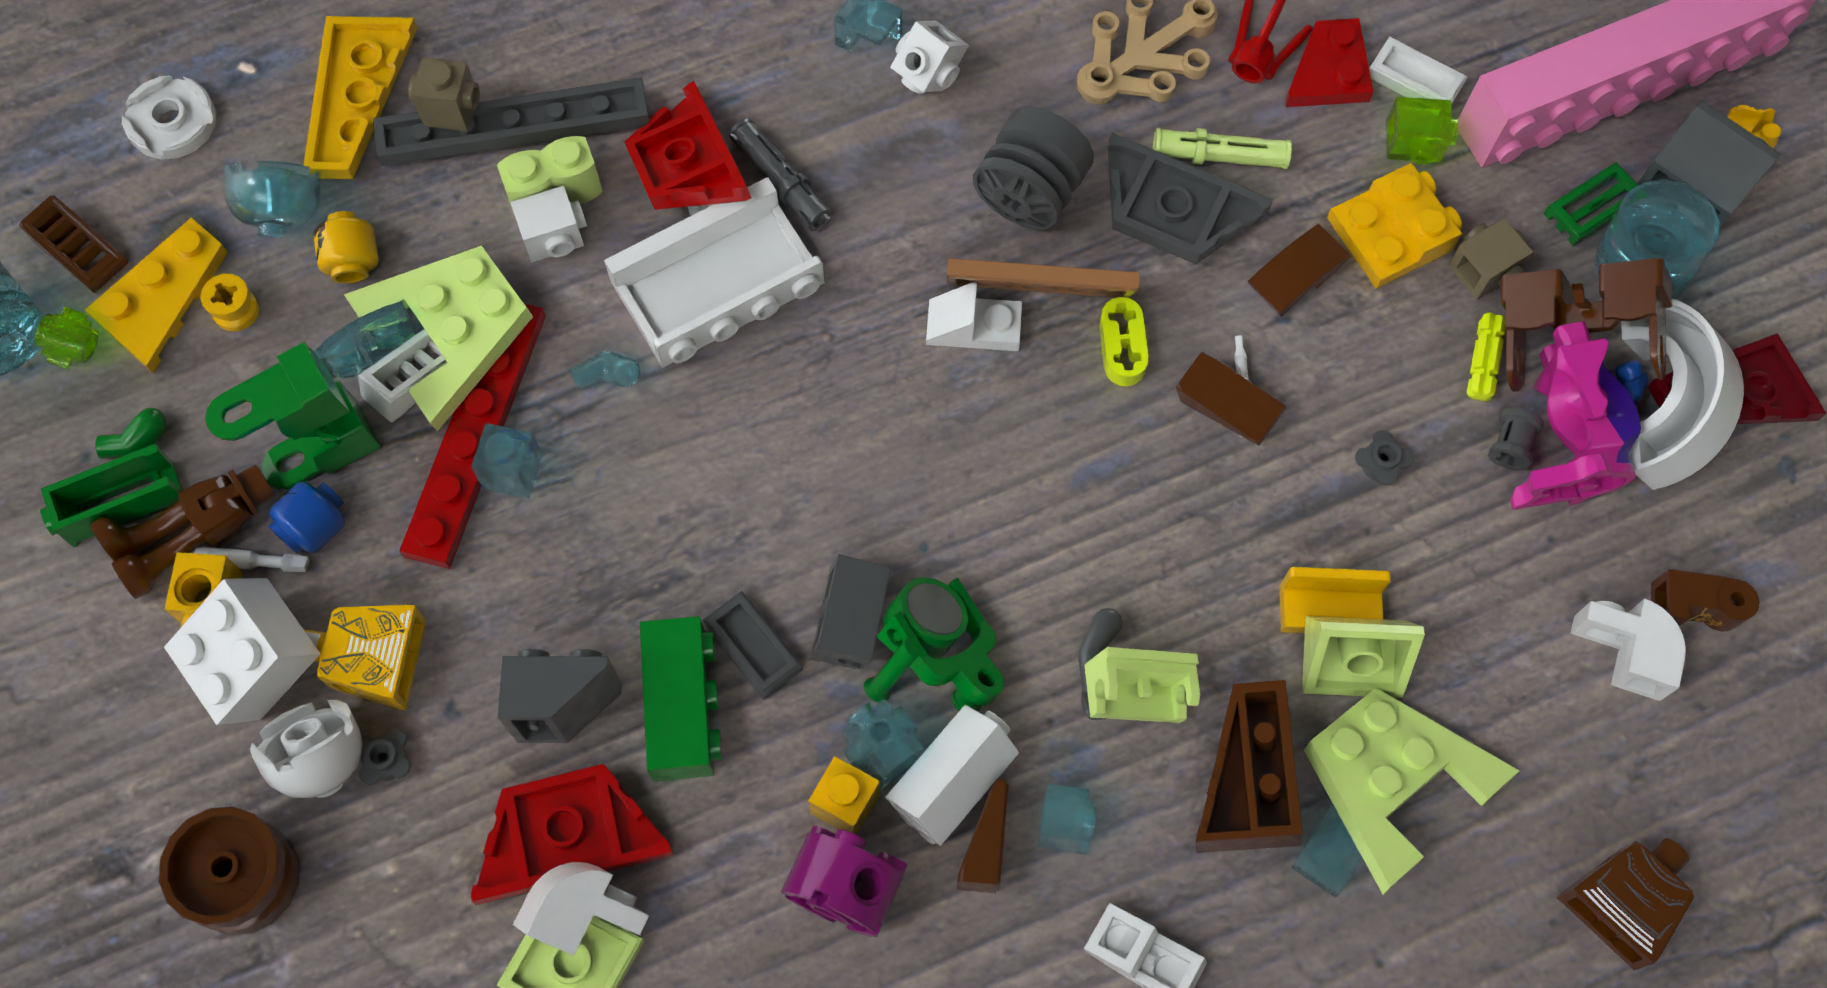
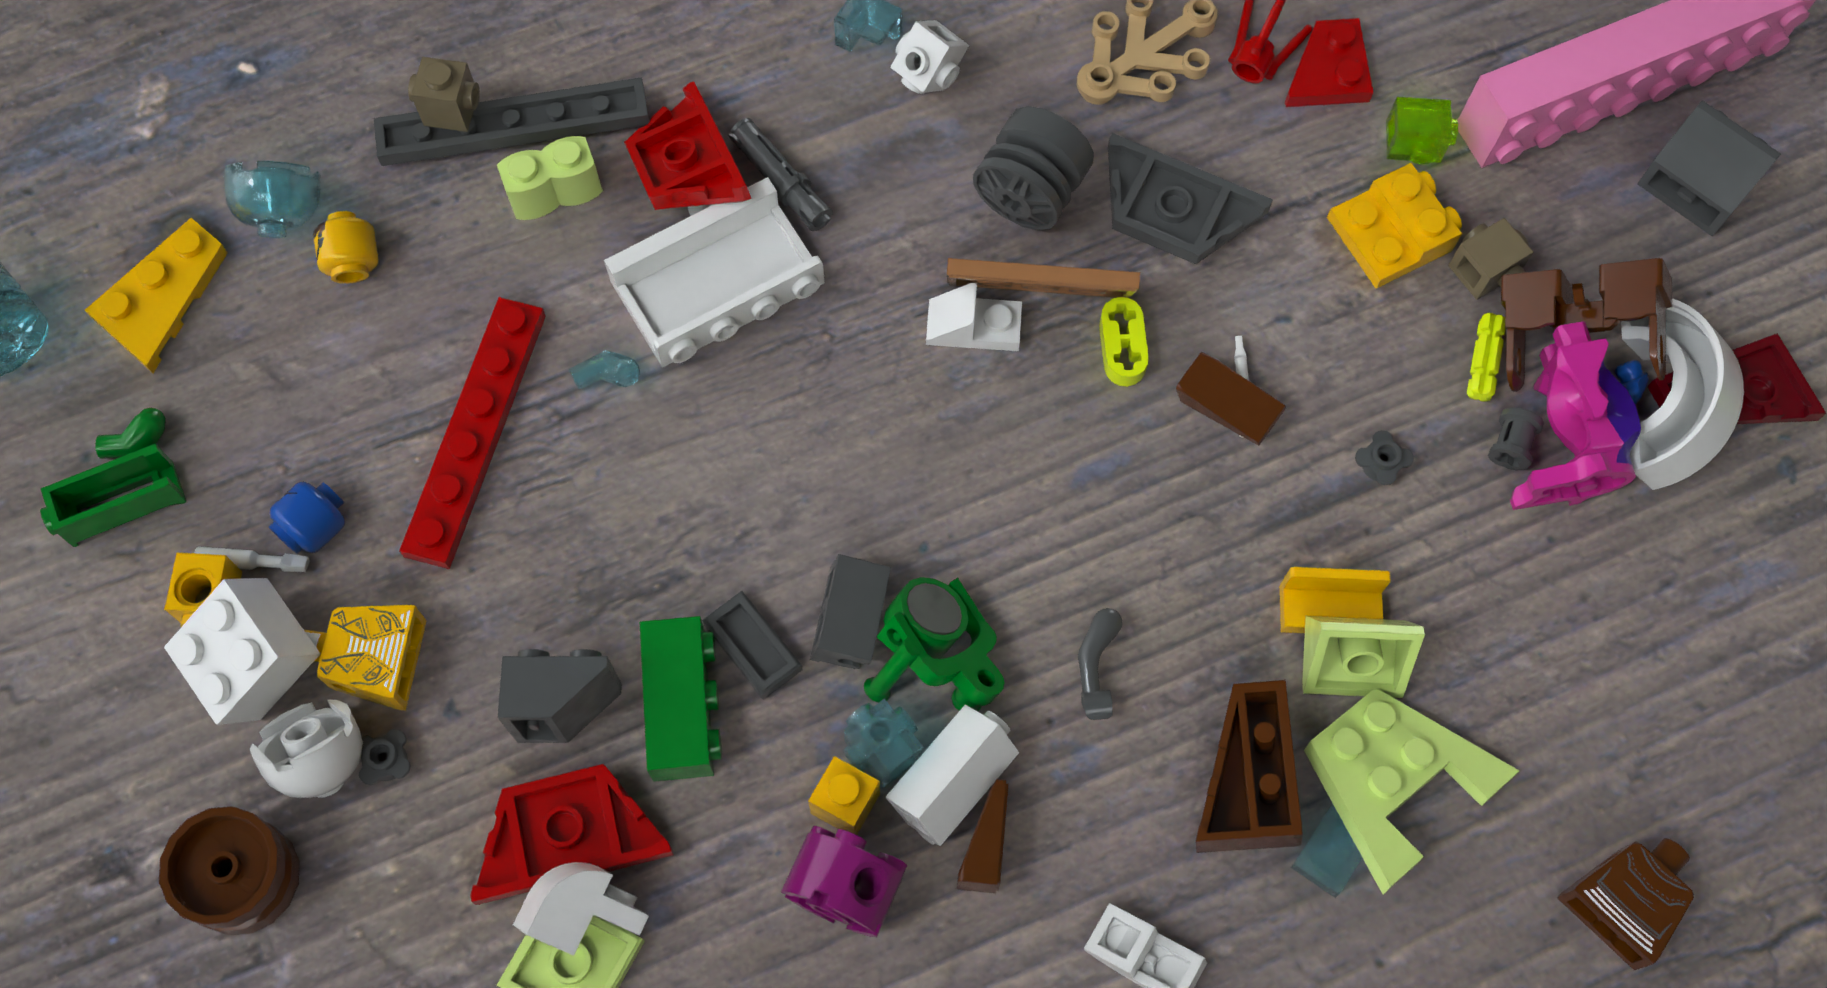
reddish brown slope [19,195,128,293] -> none
clear neon green gear [35,307,99,370] -> none
reddish brown piece [90,464,275,599] -> none
white tile [122,76,216,160] -> none
yellow wheel [200,274,260,332] -> none
green piece [205,341,382,490] -> none
yellow wing [303,16,418,179] -> none
clear light blue slope [314,301,416,379] -> none
yellowish green wing [344,245,533,431] -> none
white slope [358,329,447,423] -> none
clear light blue brick [471,423,543,498] -> none
white brick [510,185,587,262] -> none
clear light blue brick [1036,783,1097,855] -> none
yellowish green hinge [1084,647,1200,723] -> none
yellowish green pin [1152,128,1292,169] -> none
reddish brown slope [1248,224,1351,317] -> none
white tile [1369,37,1468,117] -> none
green tile [1543,162,1646,246] -> none
white brick [1570,599,1686,701] -> none
clear light blue wheel [1595,180,1720,299] -> none
reddish brown leg [1651,569,1760,632] -> none
yellow arm [1728,105,1781,148] -> none

